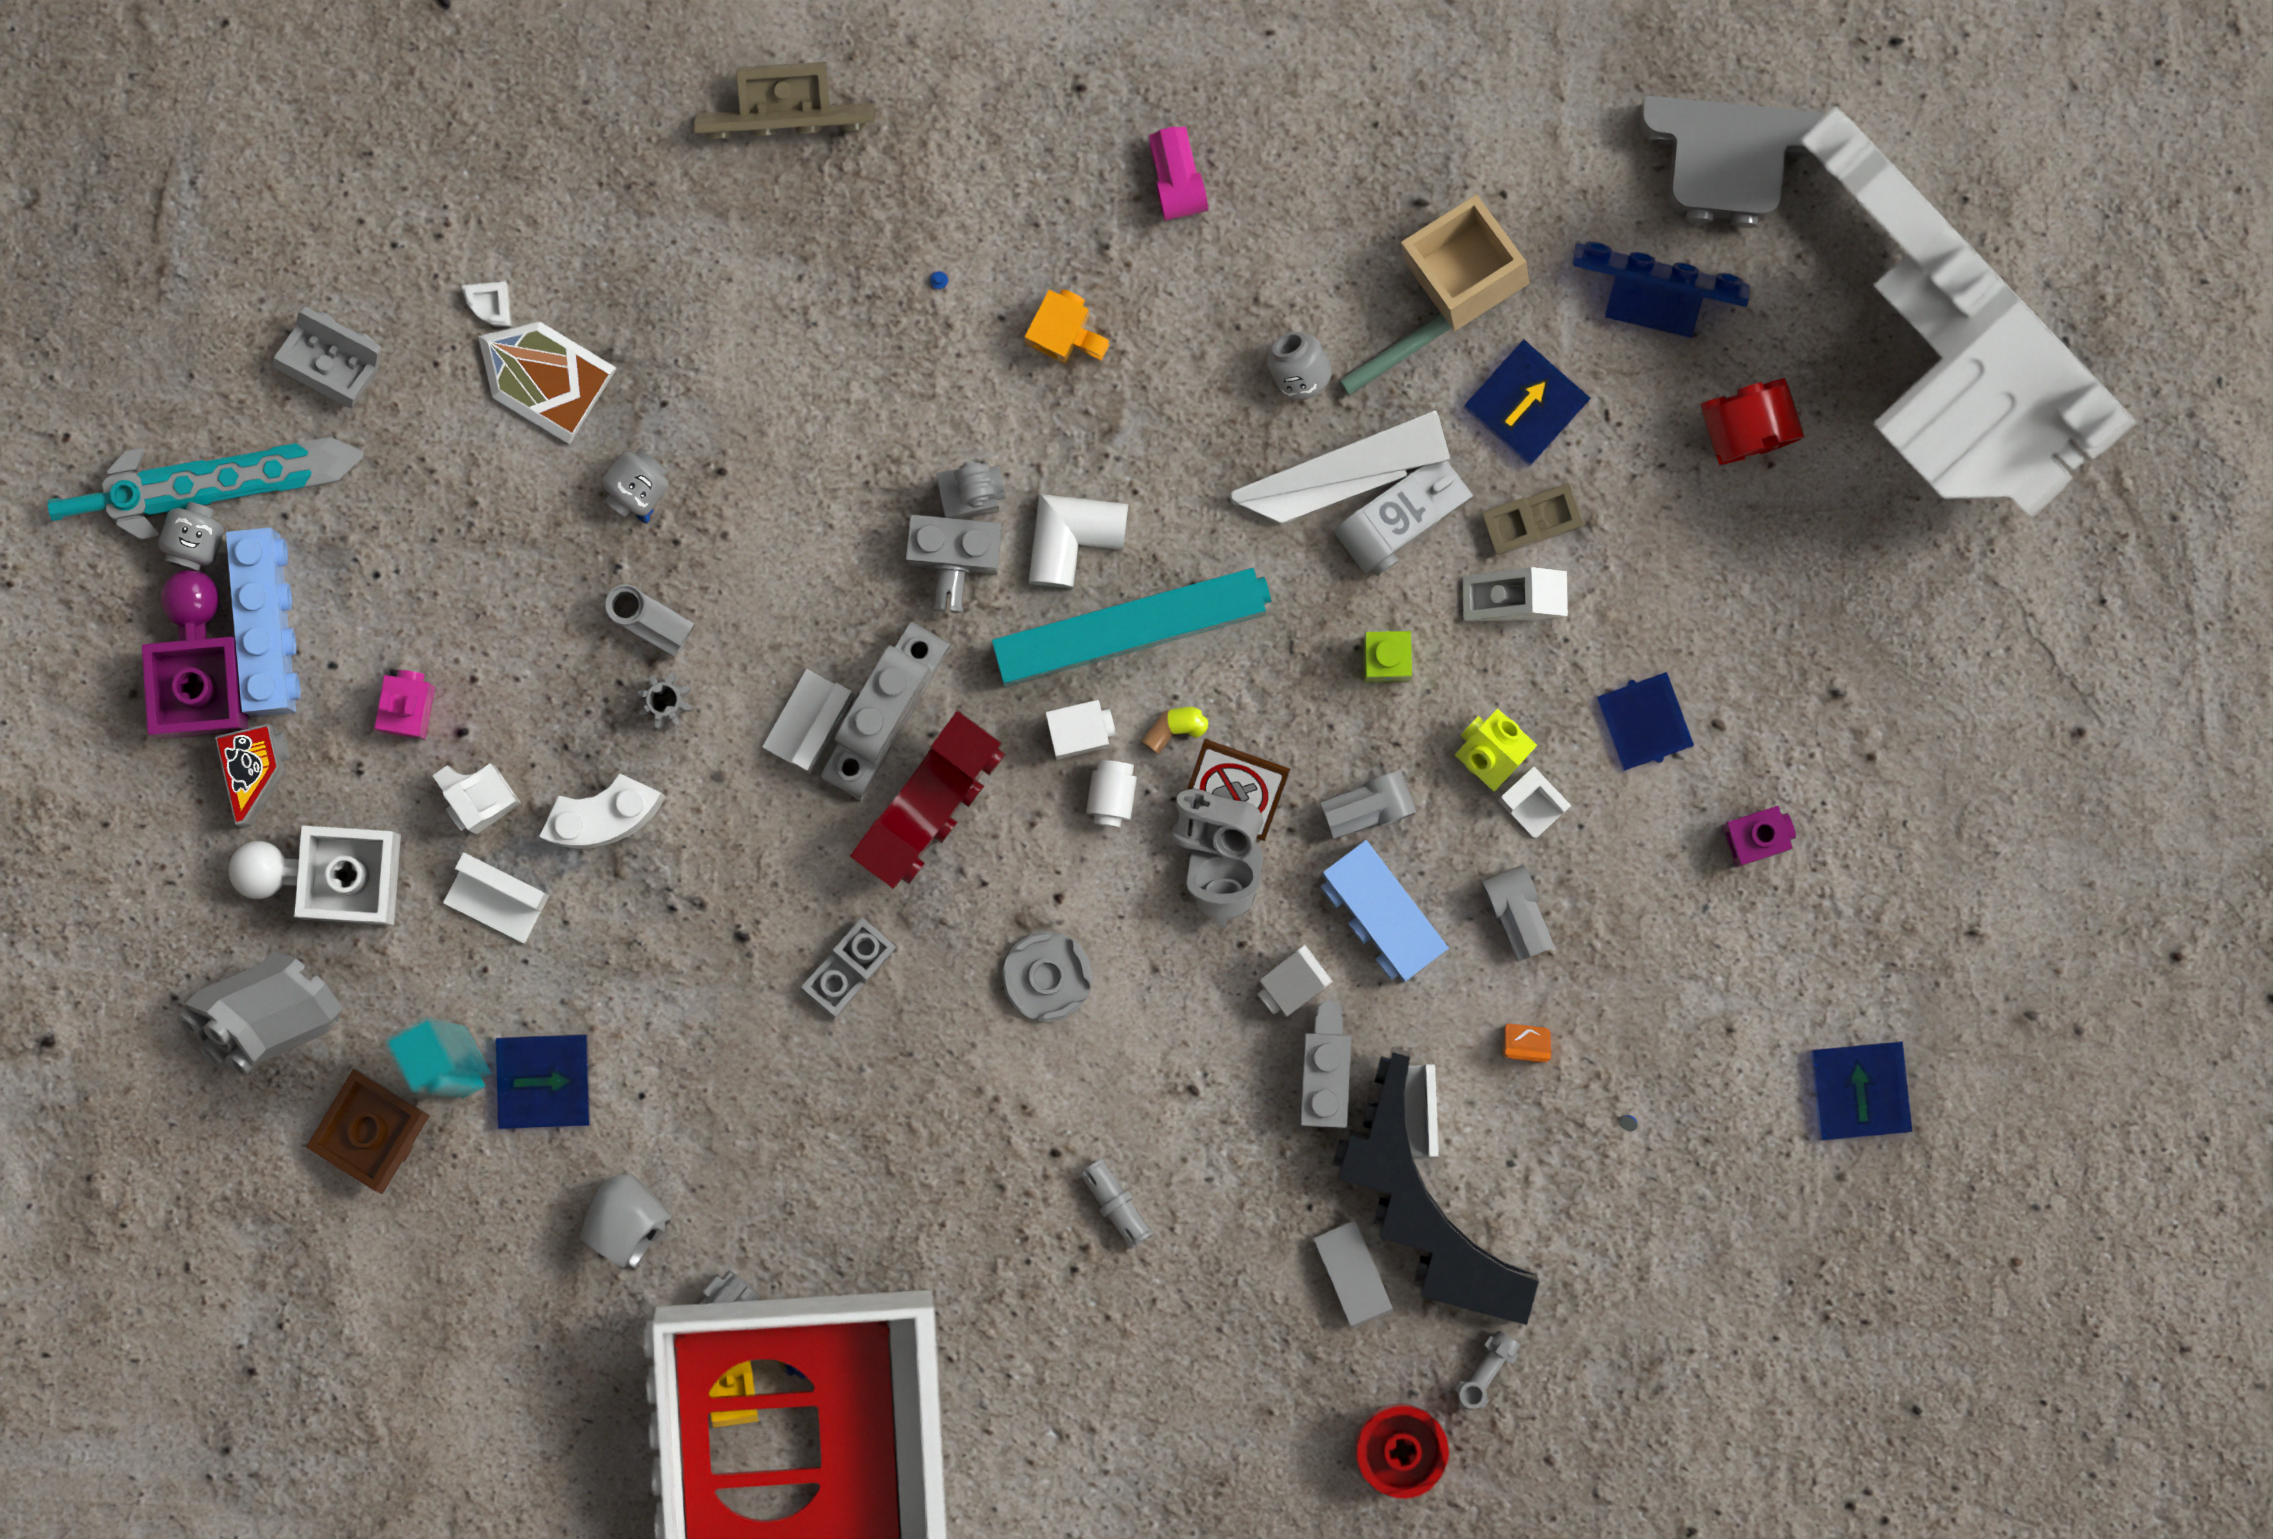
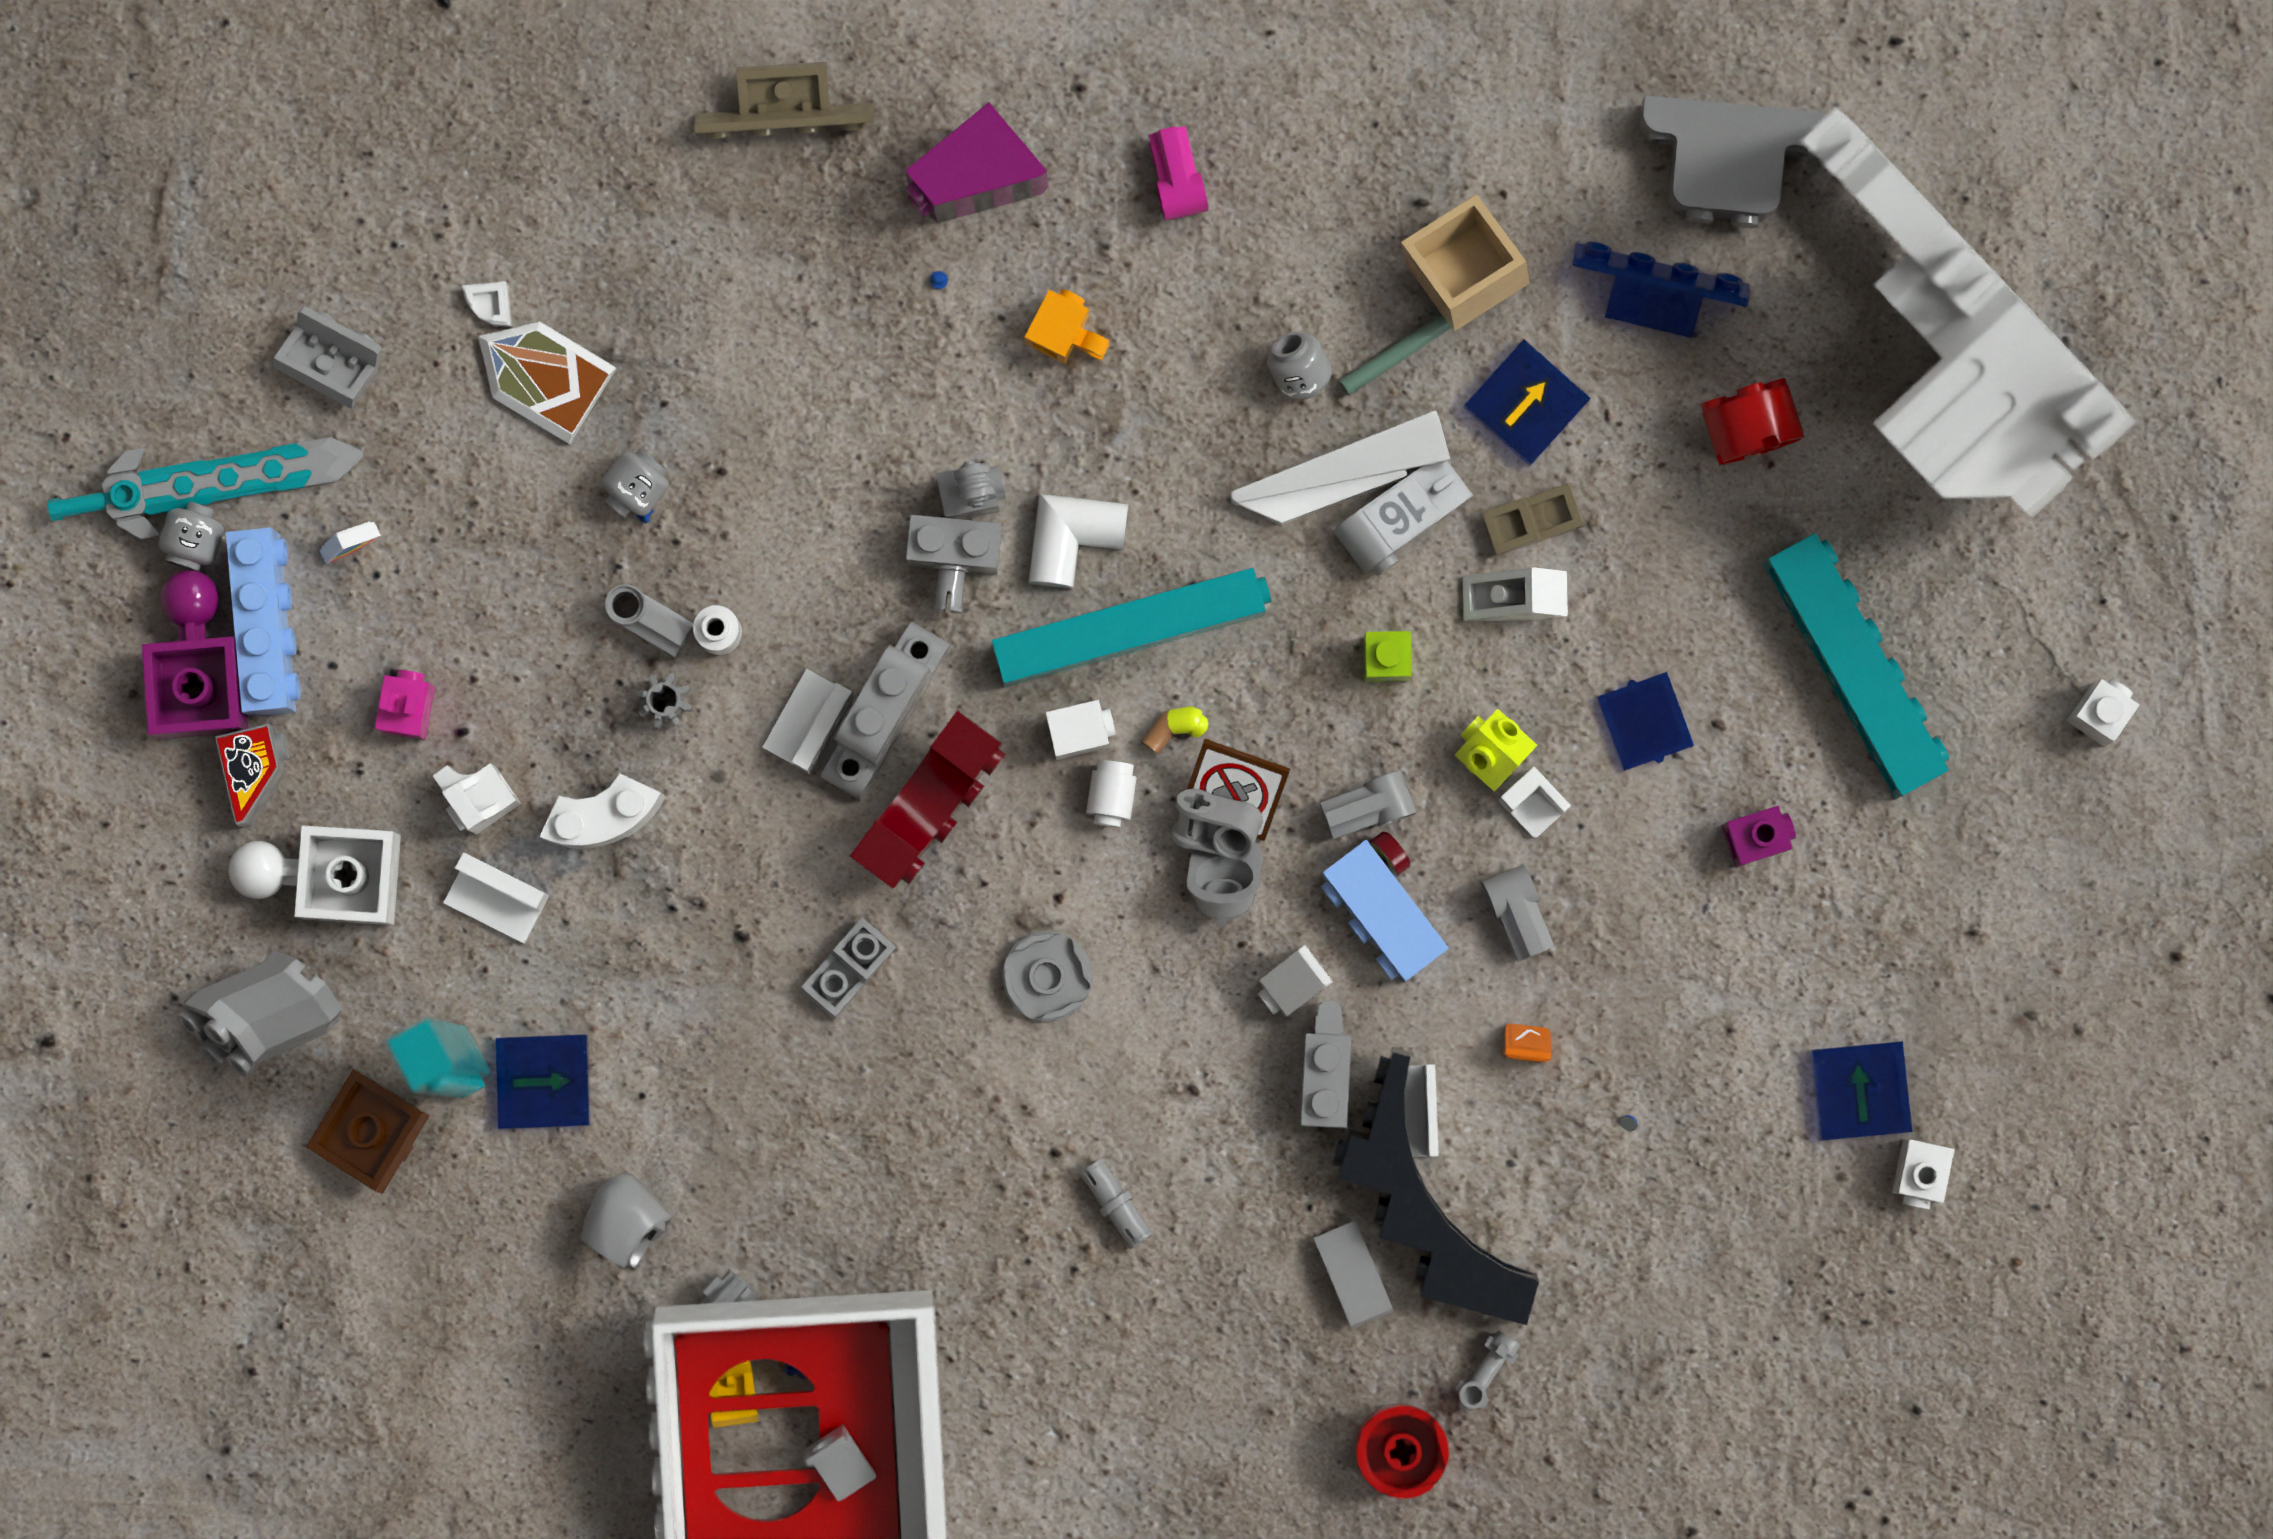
none -> white tile [320,521,381,564]
none -> white brick [693,605,742,655]
none -> light grey bracket [804,1424,876,1501]
none -> magenta slope [905,102,1048,223]
none -> dark red tile [1370,831,1411,877]
none -> teal brick [1763,533,1950,800]
none -> white brick [1892,1139,1955,1210]
none -> white brick [2067,679,2140,747]

